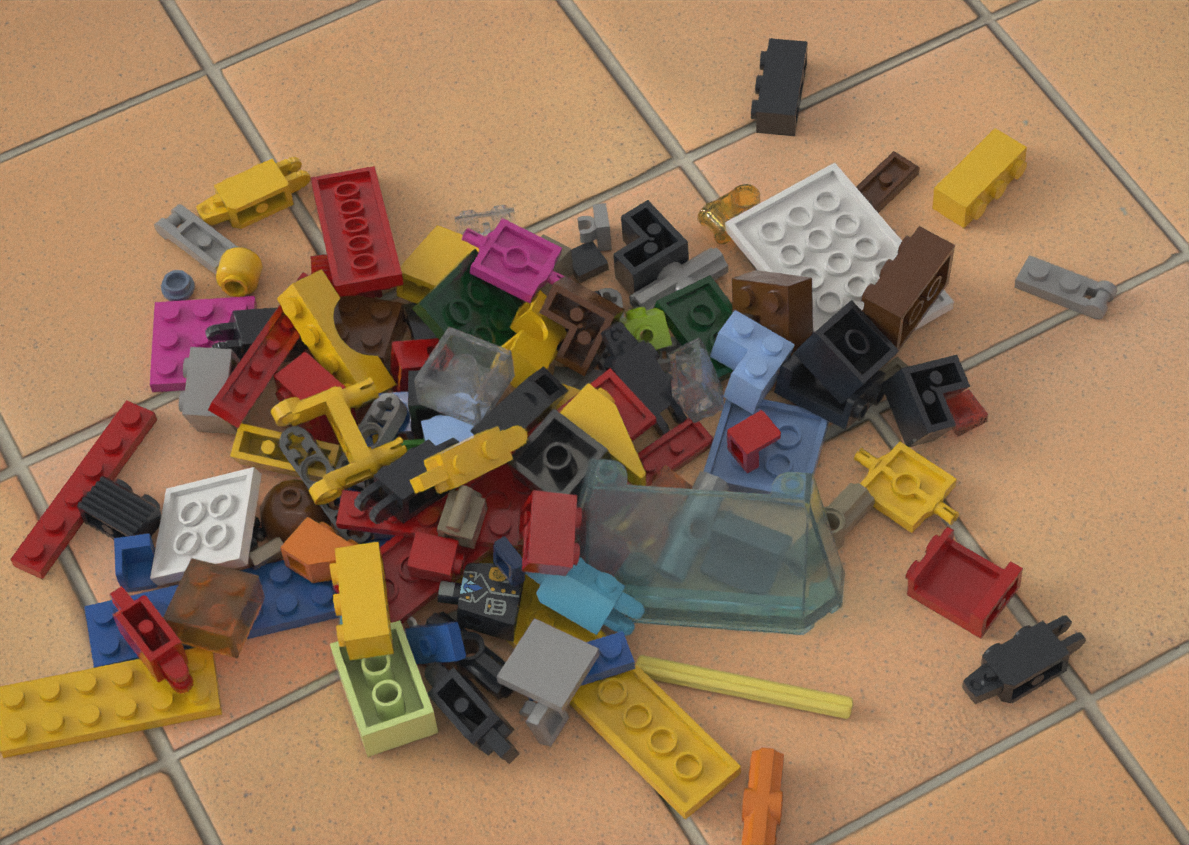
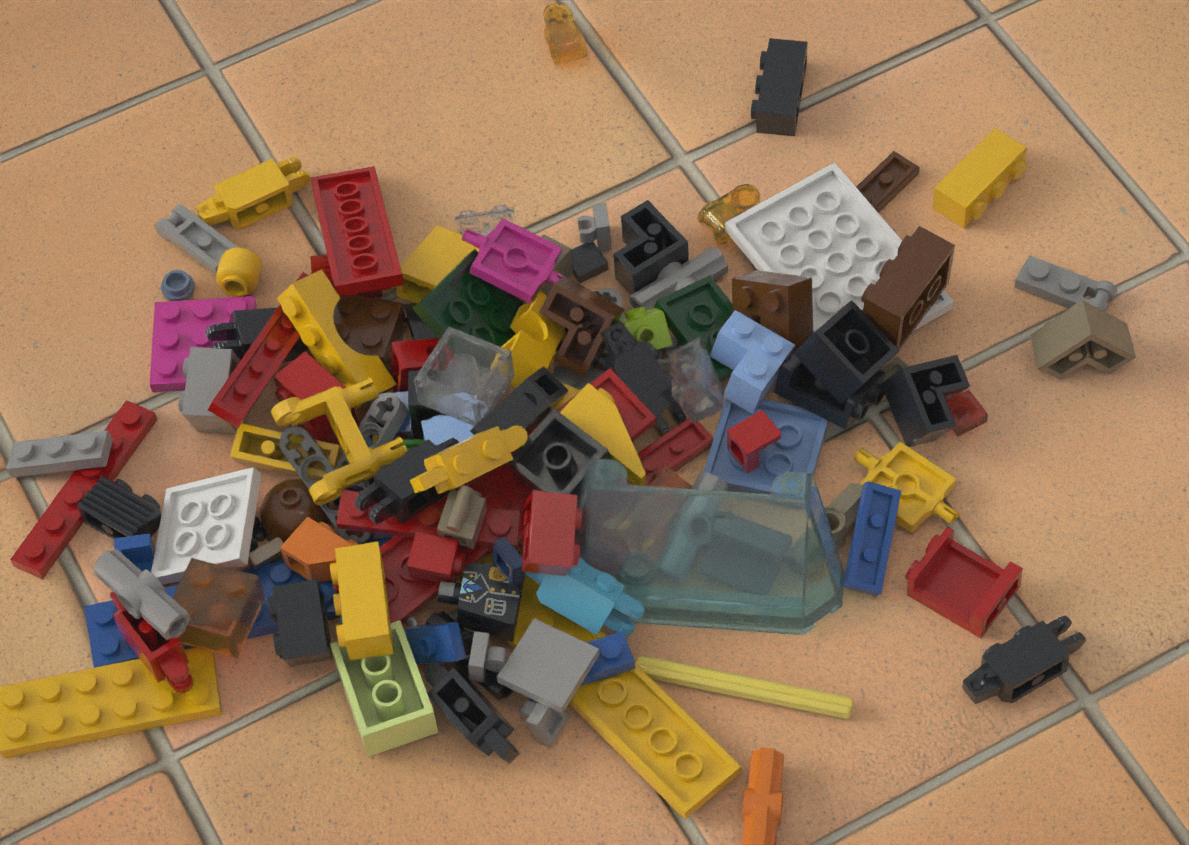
none -> light grey plate [6,430,113,478]
none -> light grey piece [93,549,191,640]
none -> black brick [268,579,334,666]
none -> light grey tile [469,631,506,683]
none -> clear yellow piece [543,3,587,65]
none -> blue plate [843,481,901,596]
none -> dark tan brick [1030,300,1136,380]

